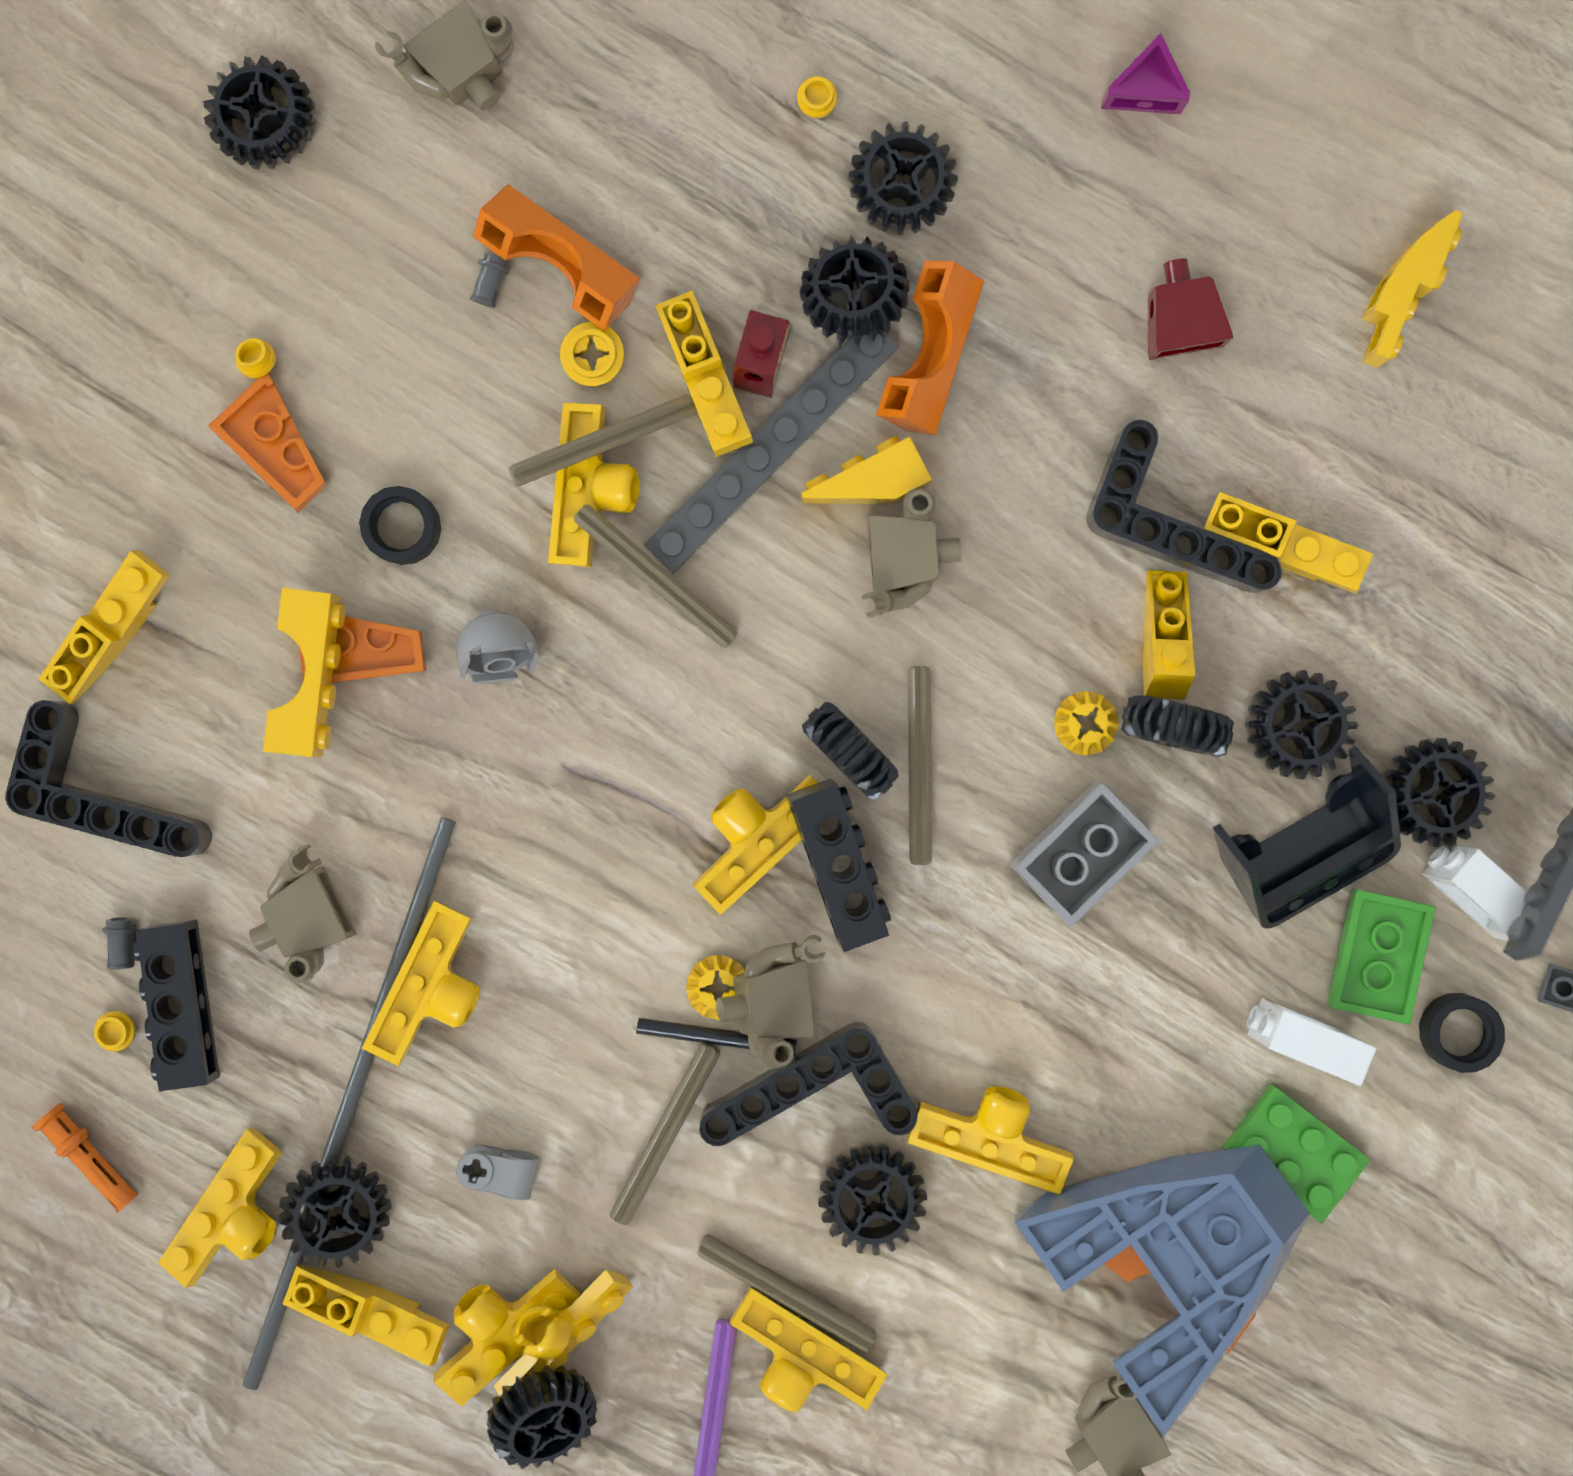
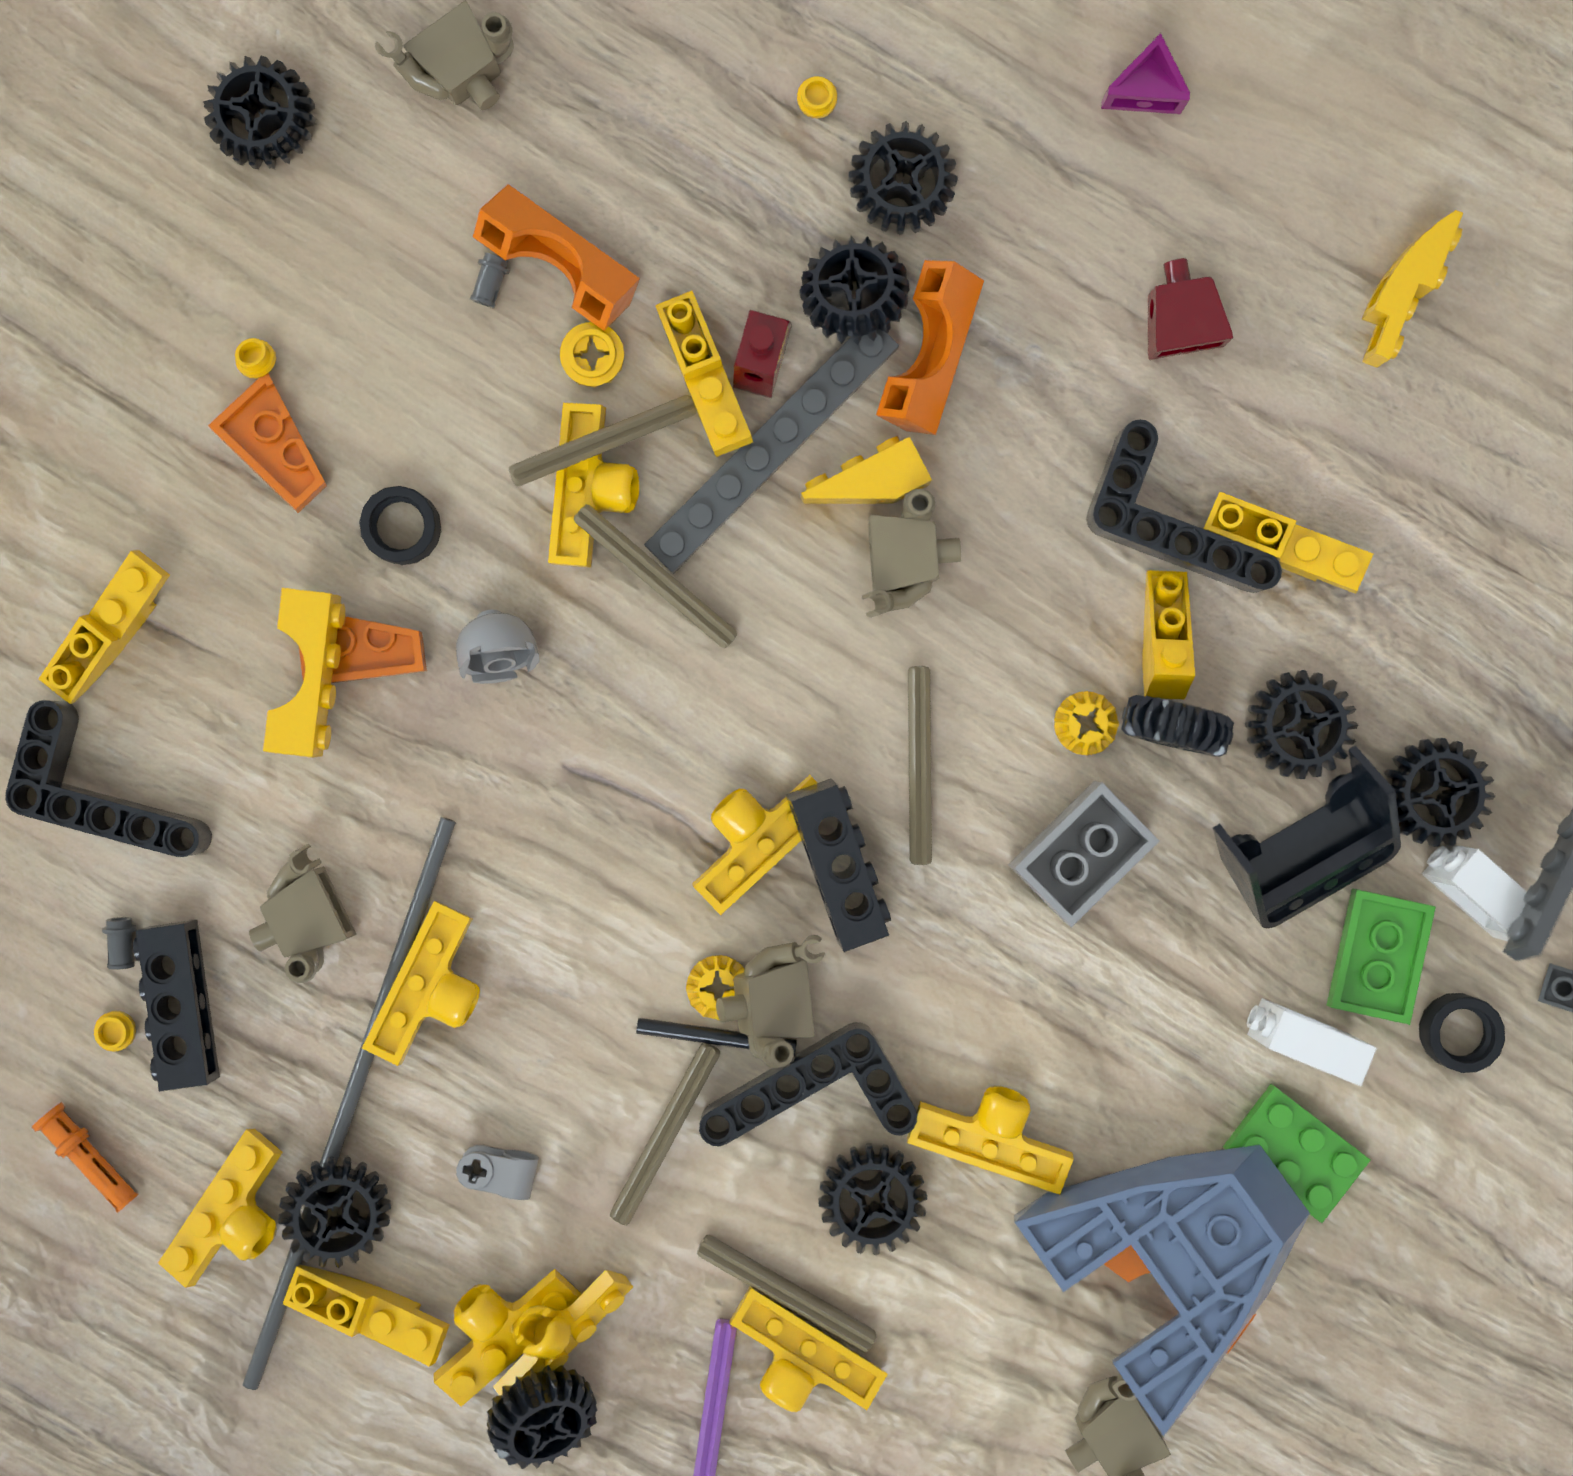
black gear [802,702,899,800] -> none

